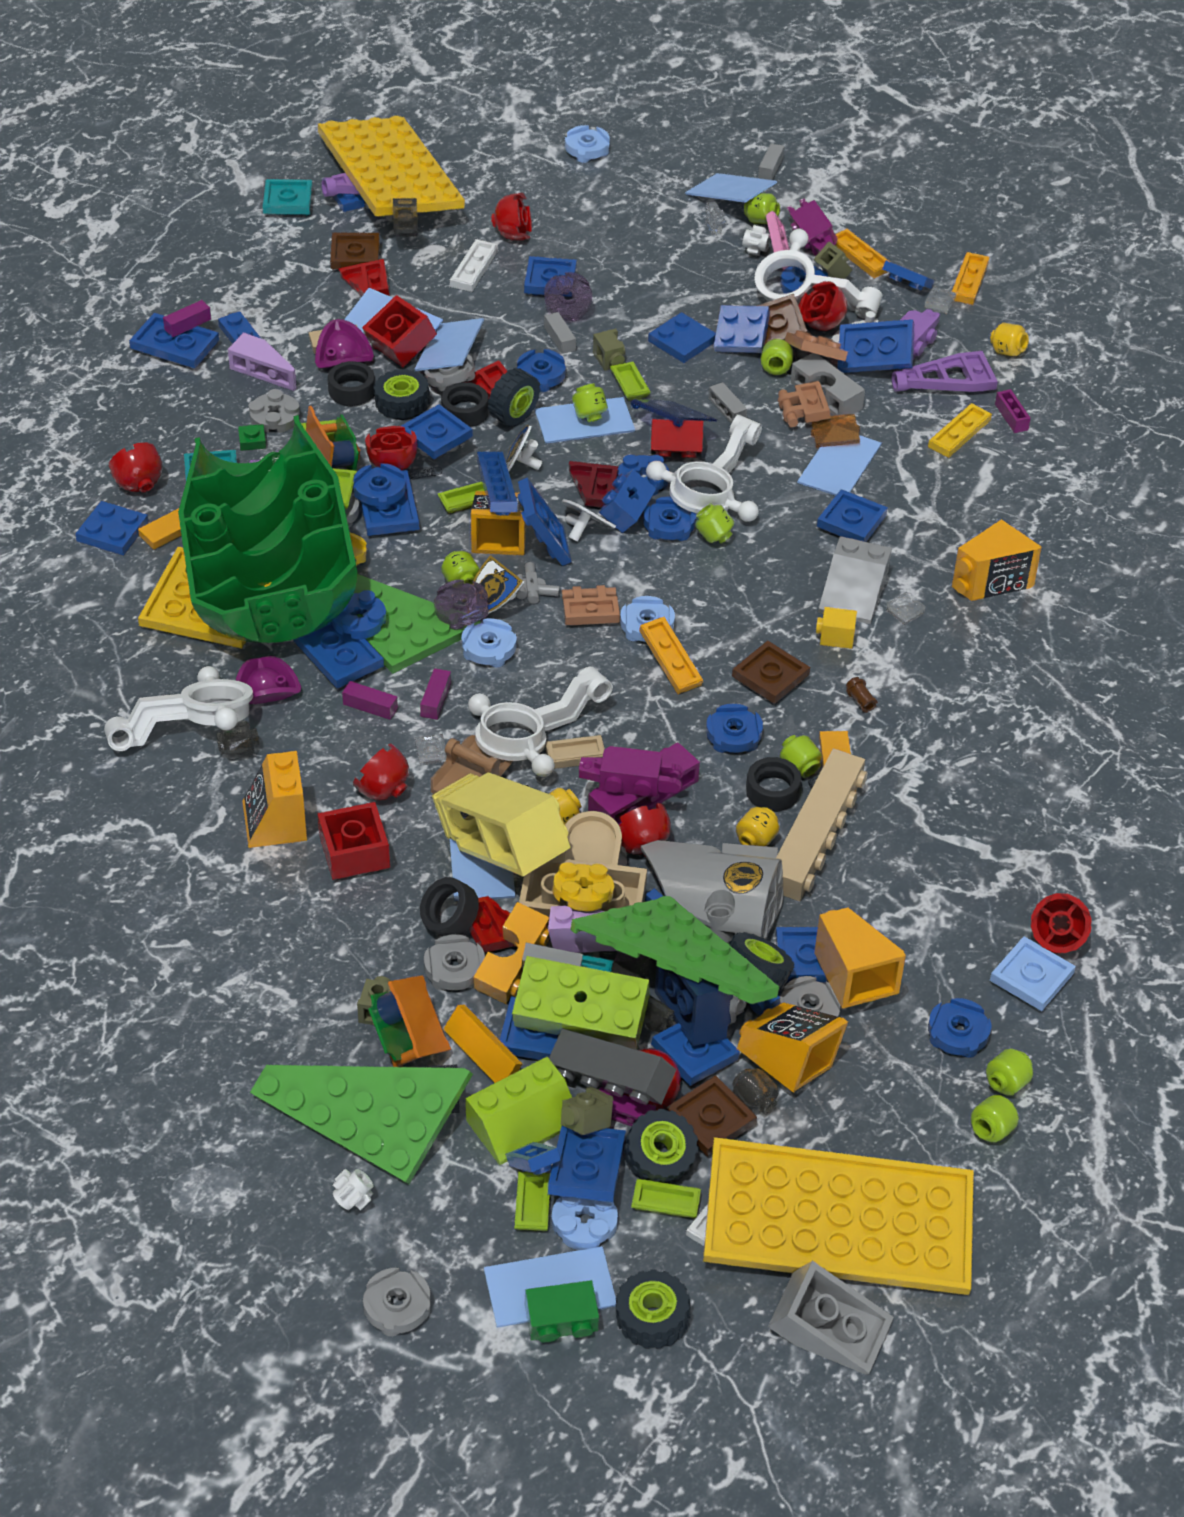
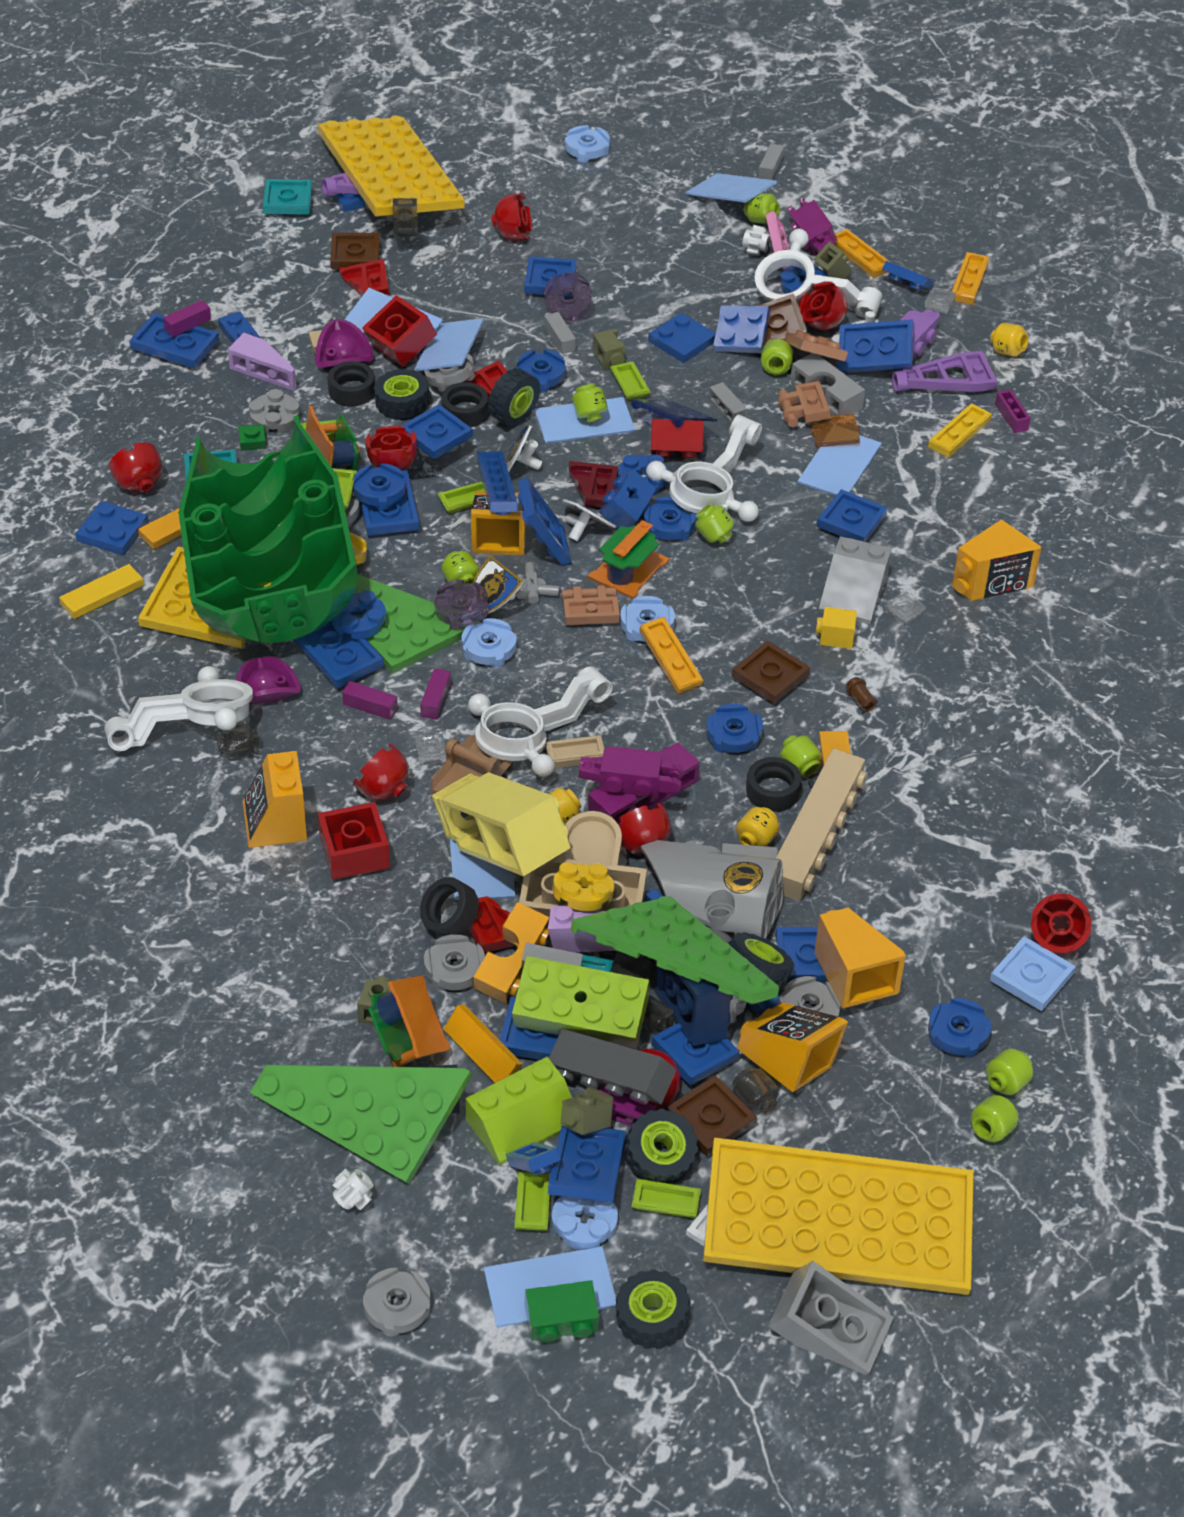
white tile [450,239,498,292] -> none
none -> yellow tile [59,564,144,619]
none -> piece [588,520,670,599]

